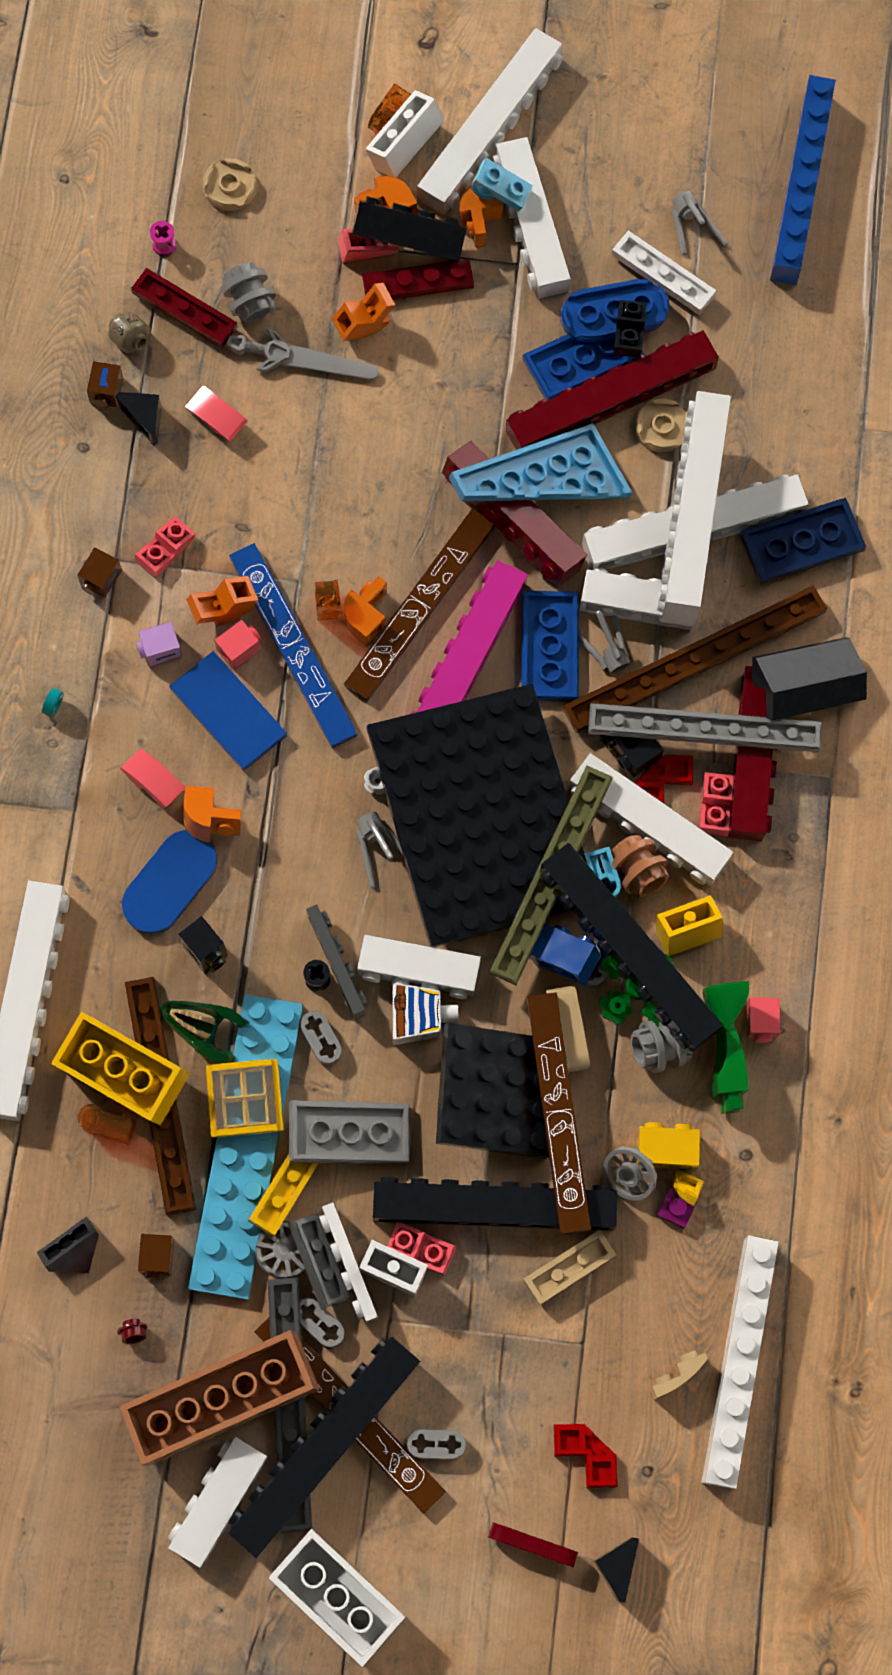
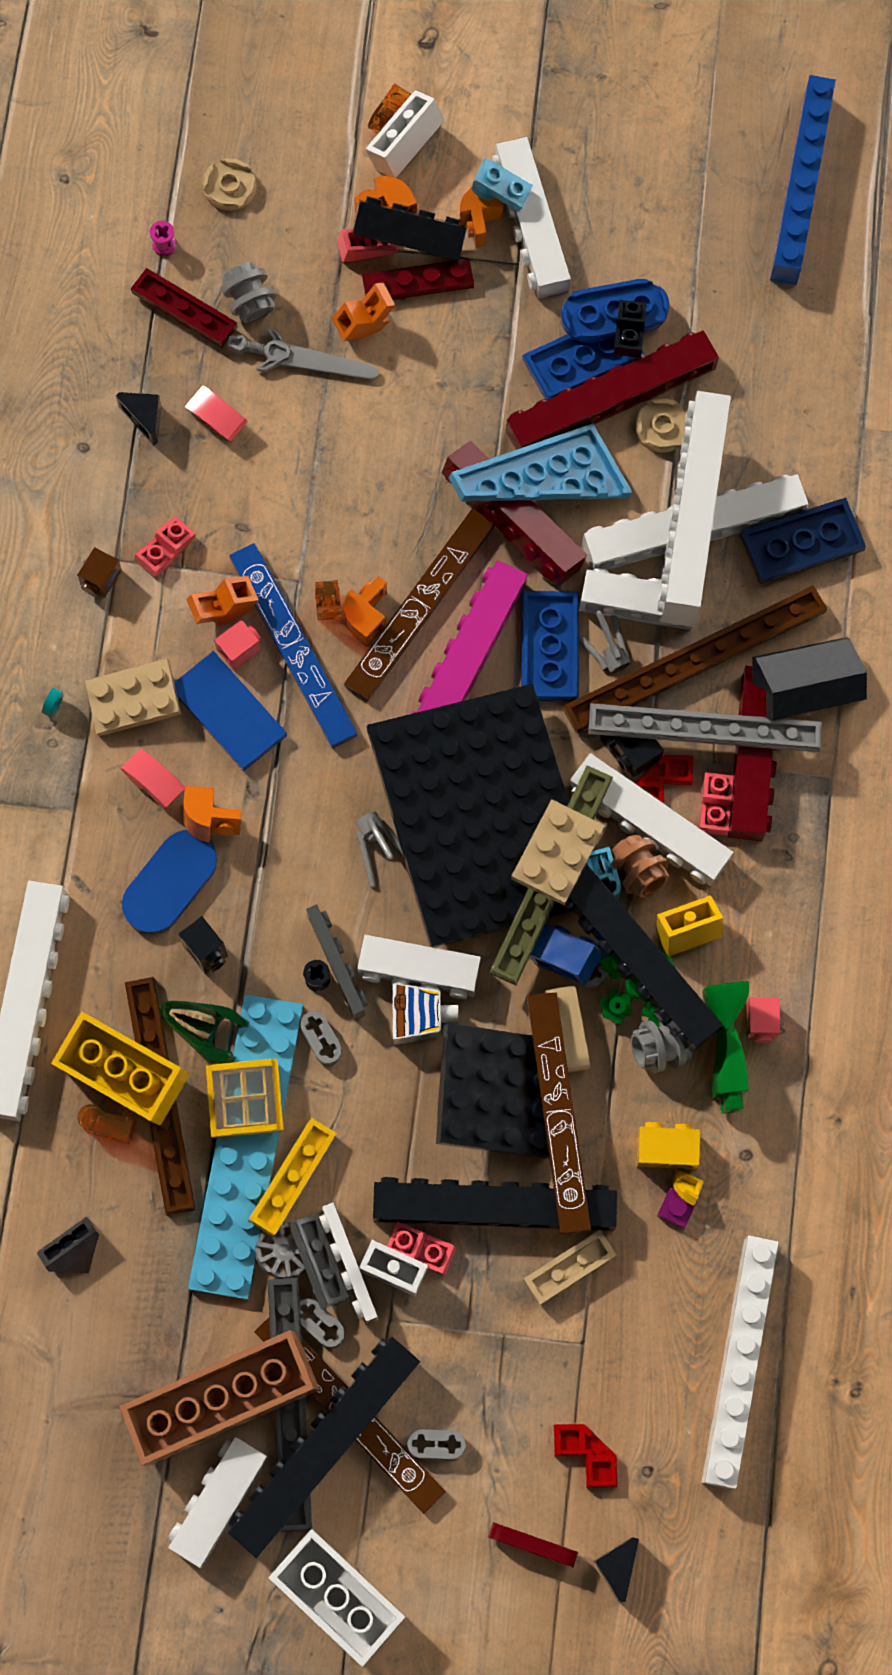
reddish brown brick [87,361,123,408] -> none
dark tan head [108,312,150,353] -> none
dark red plate [117,1319,148,1344] -> none
lavender brick [136,622,182,667] -> none
reddish brown brick [138,1234,174,1280] -> none
light grey tile [289,1100,410,1164] -> none
white plate [364,767,385,795] -> none
white brick [417,28,563,216] -> none
light grey wheel [603,1146,657,1200] -> none
white plate [611,230,716,315] -> none
tan slope [650,1350,708,1400] -> none
light grey plant [671,191,728,255] -> none
none -> tan plate [85,658,181,737]
none -> tan plate [511,799,605,905]

